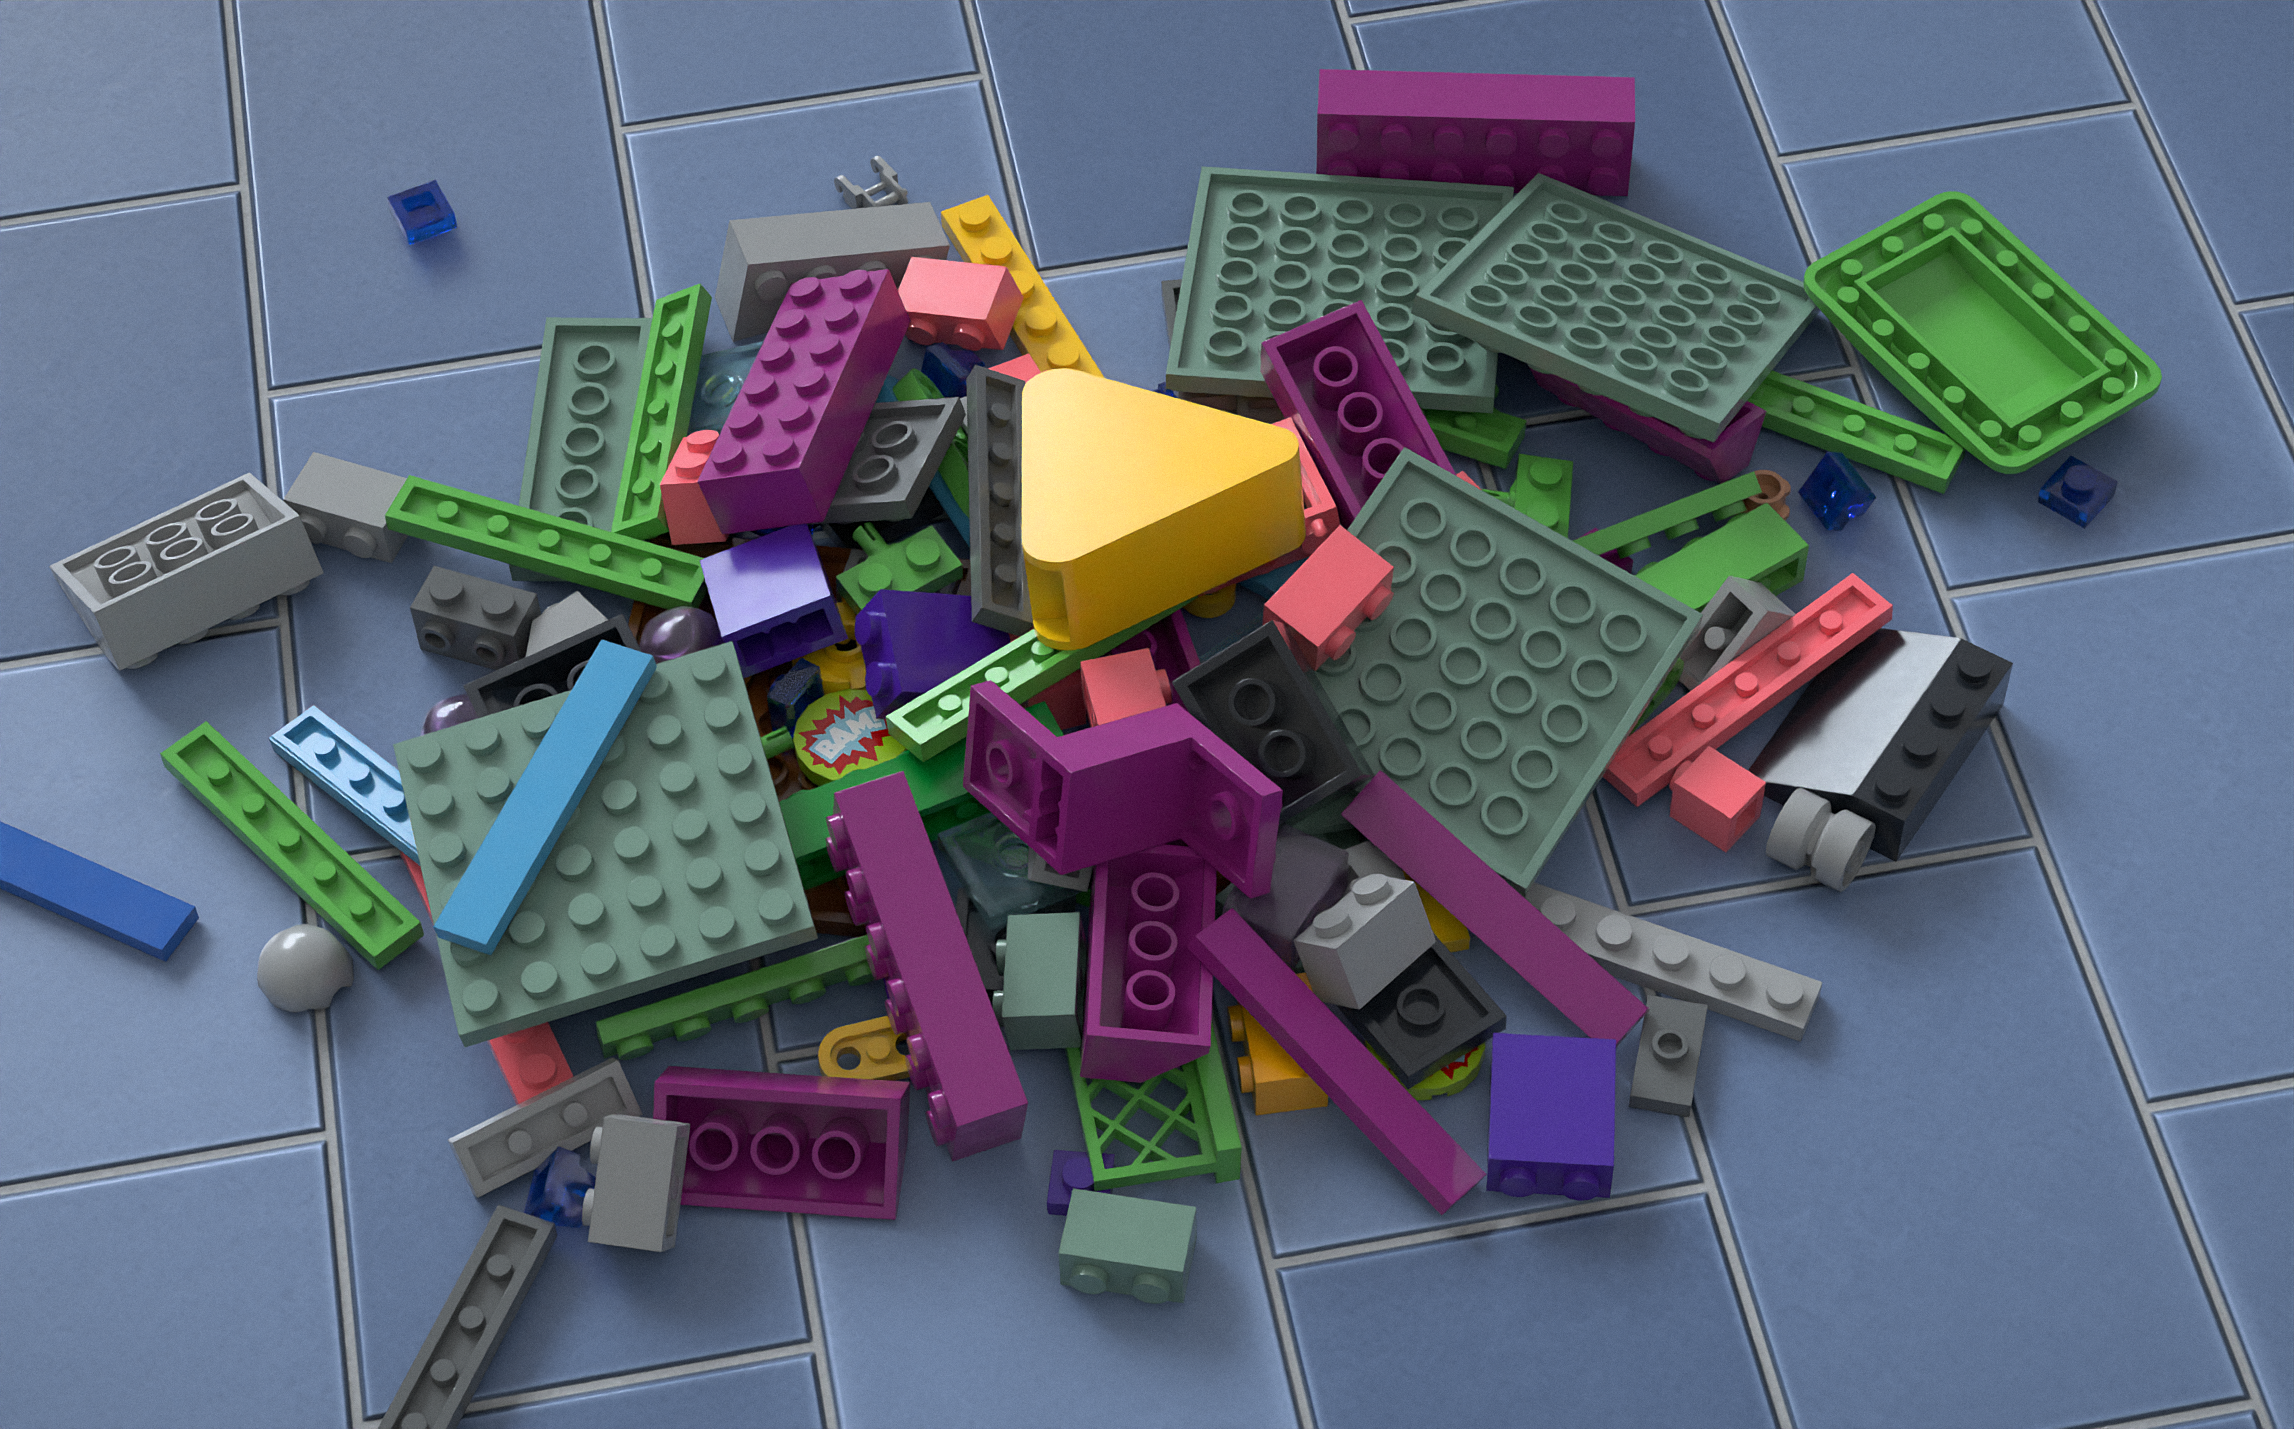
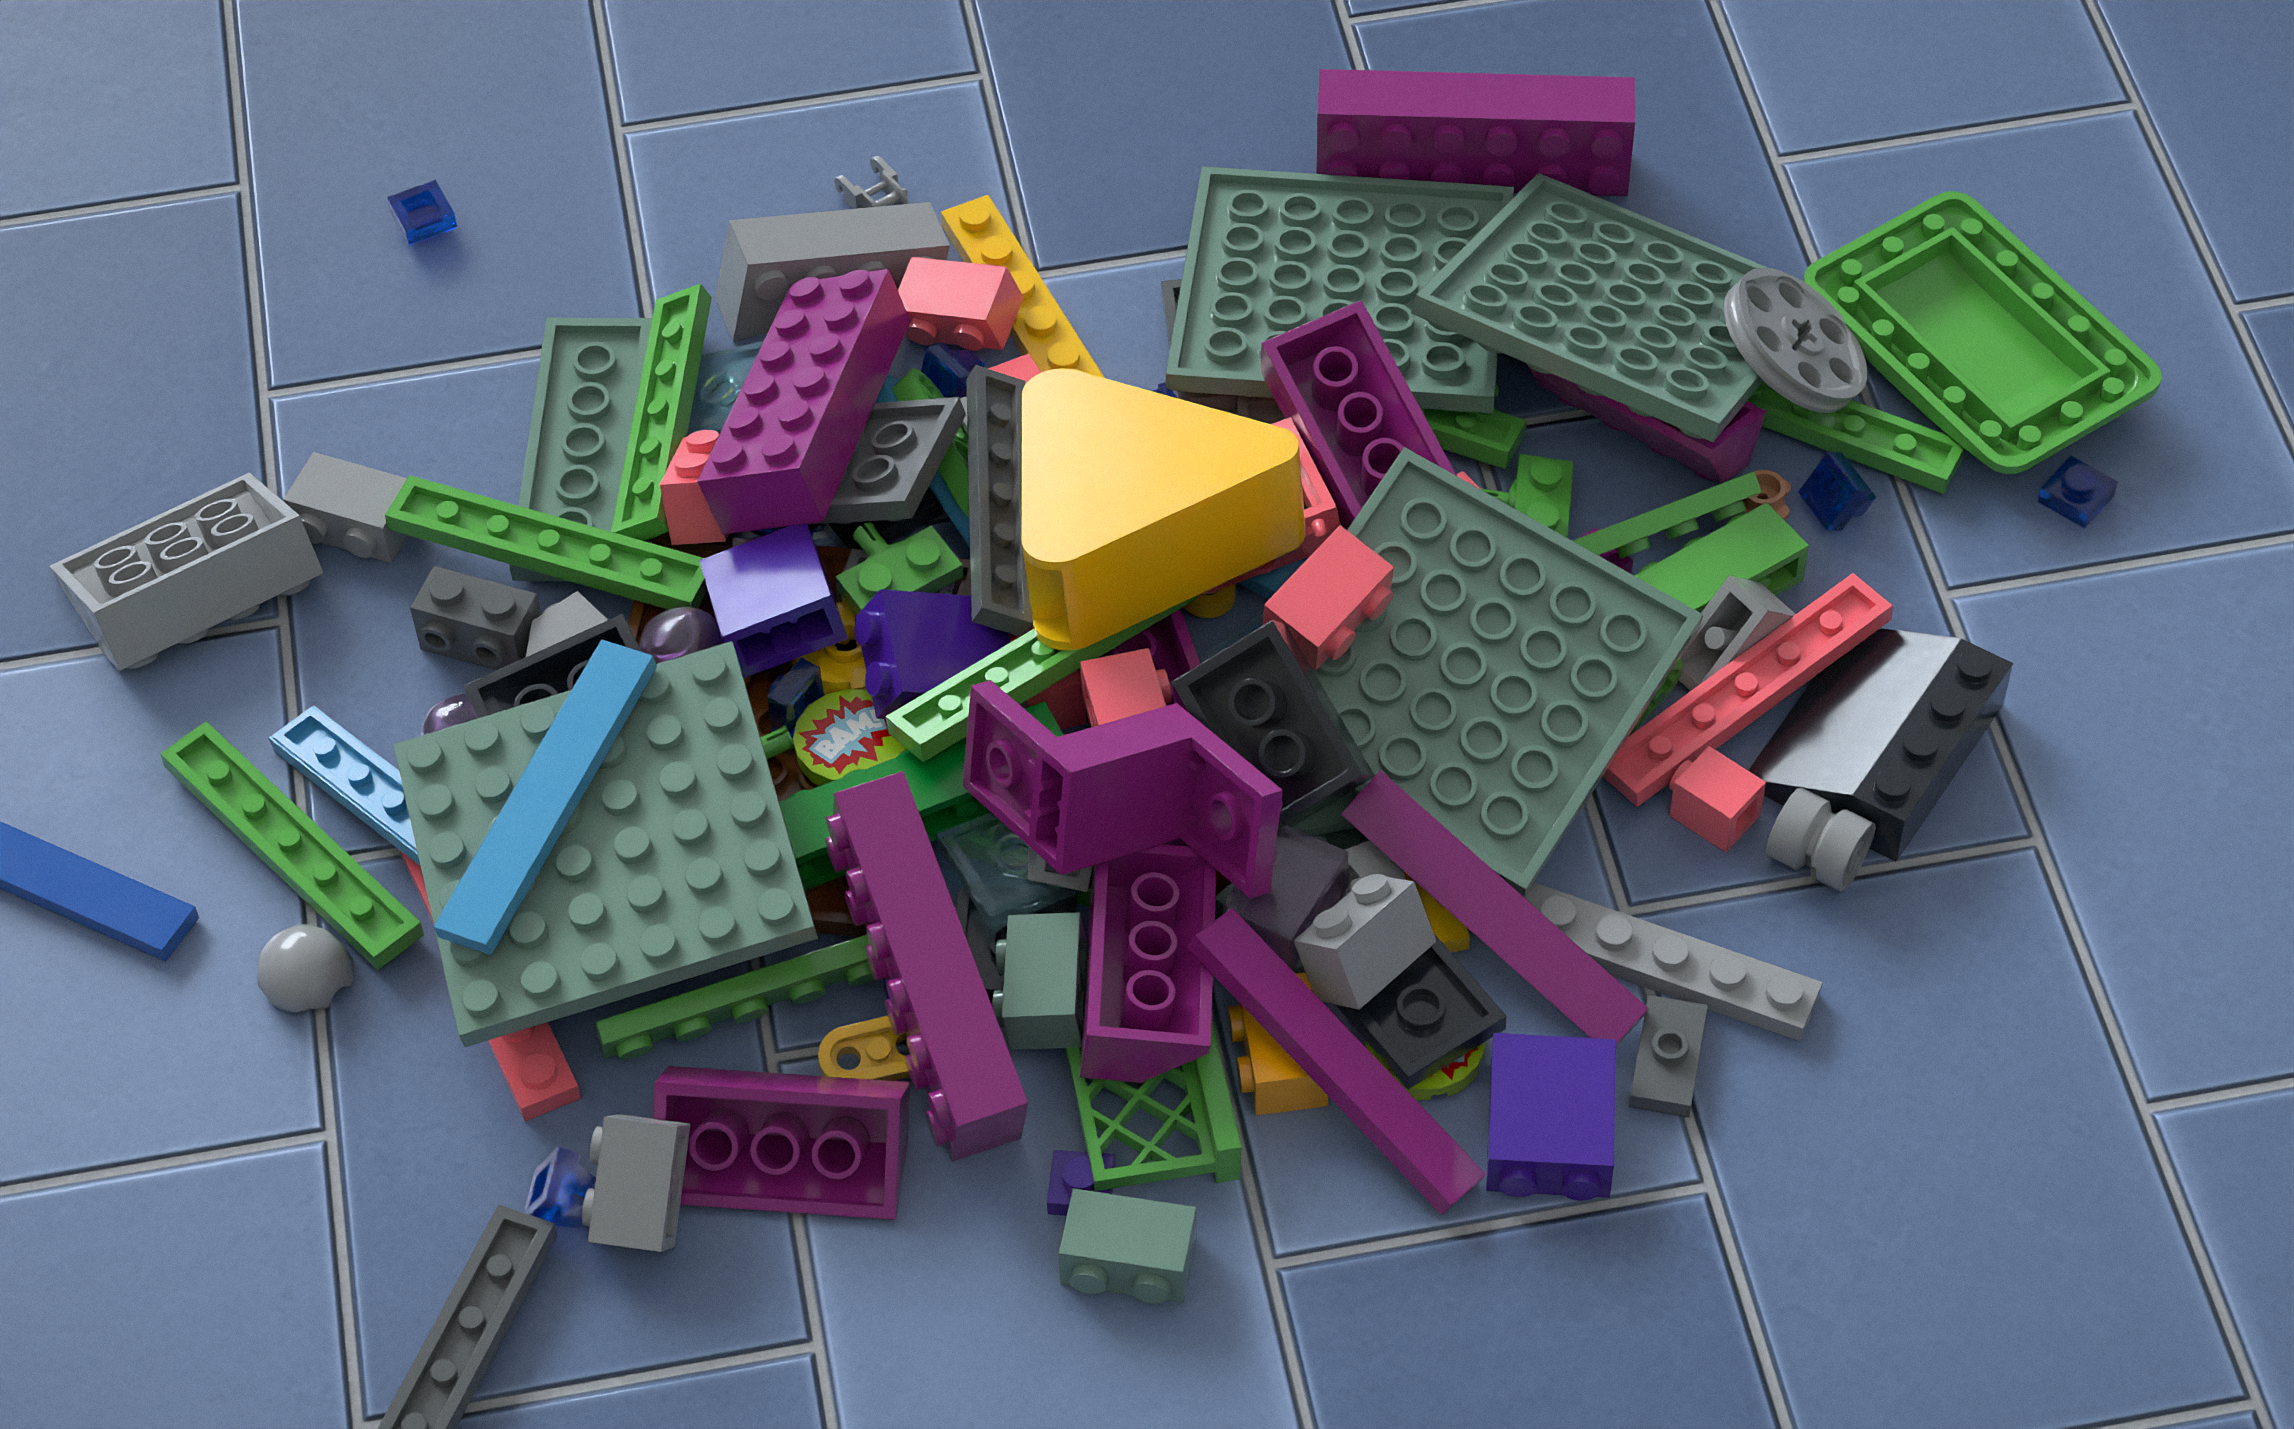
light grey plate [448,1057,643,1198] -> none
none -> light grey wedge [1724,268,1867,413]

